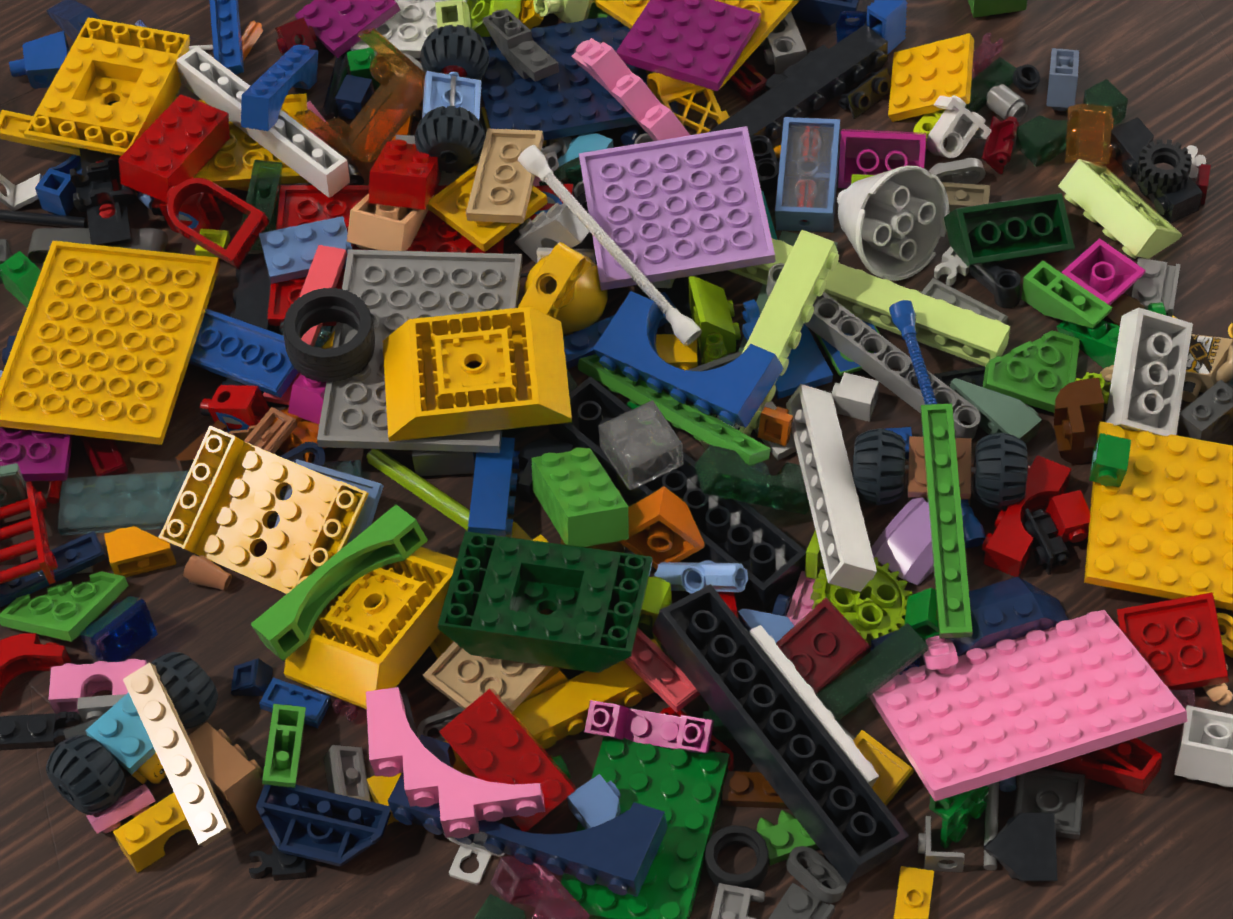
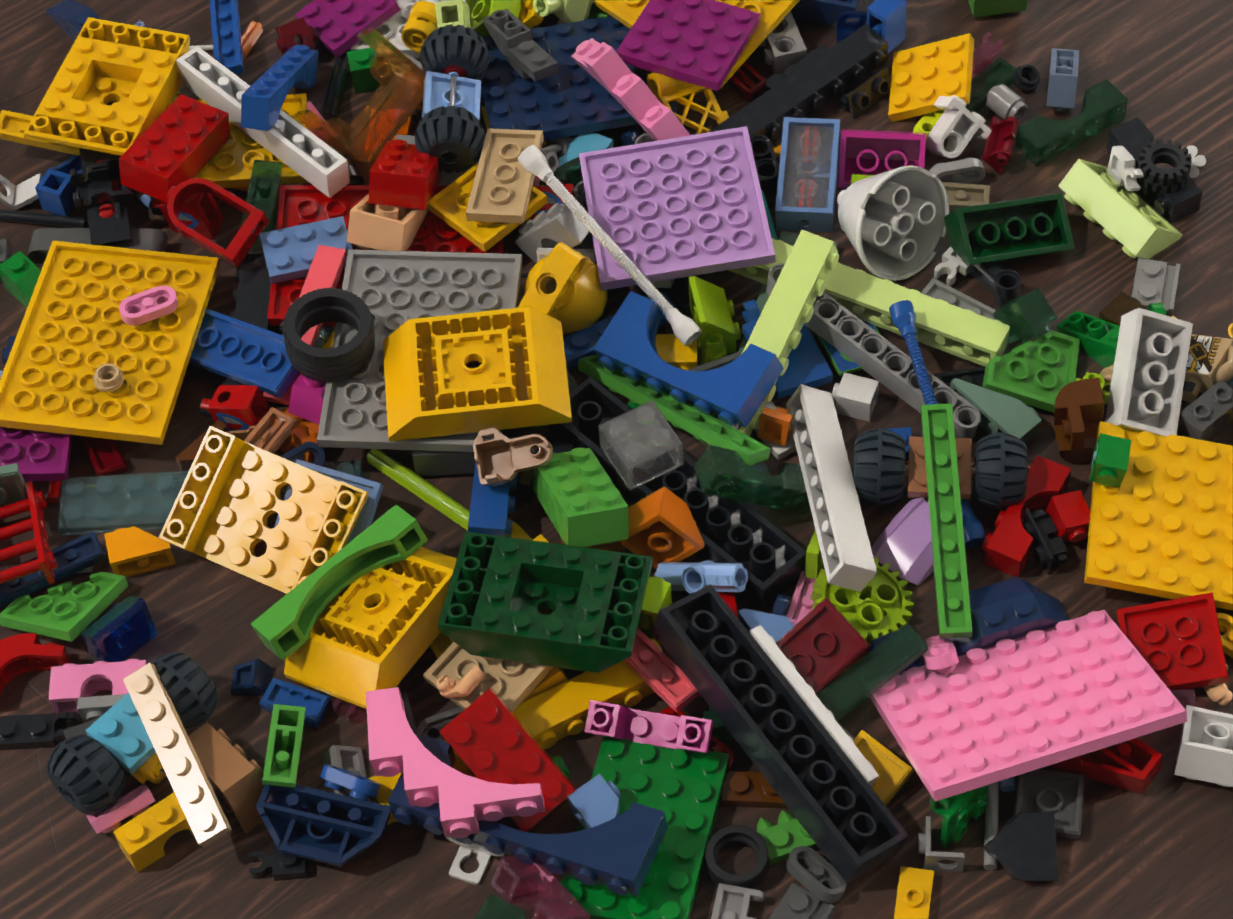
blue torso [9,31,70,89] -> none
nougat cone [183,555,232,591] -> none
neon yellow plate [195,229,230,259] -> none
dark blue brick [335,75,376,121] -> none
green brick [904,587,939,643] -> none
bright green slope [1021,261,1112,329] -> none
dark pink slope [1061,238,1146,306] -> none
clear orange brick [1065,103,1114,165] -> none
dark red tile [1196,164,1211,205] -> none
none -> tan plate [93,364,124,392]
none -> bright pink plate [119,286,178,326]
none -> blue plate [320,764,381,801]
none -> yellow wheel [401,1,437,53]
none -> light nougat arm [436,666,486,698]
none -> medium nougat piece [473,427,553,487]
none -> clear green brick [991,288,1058,343]
none -> white plate [1107,146,1144,191]

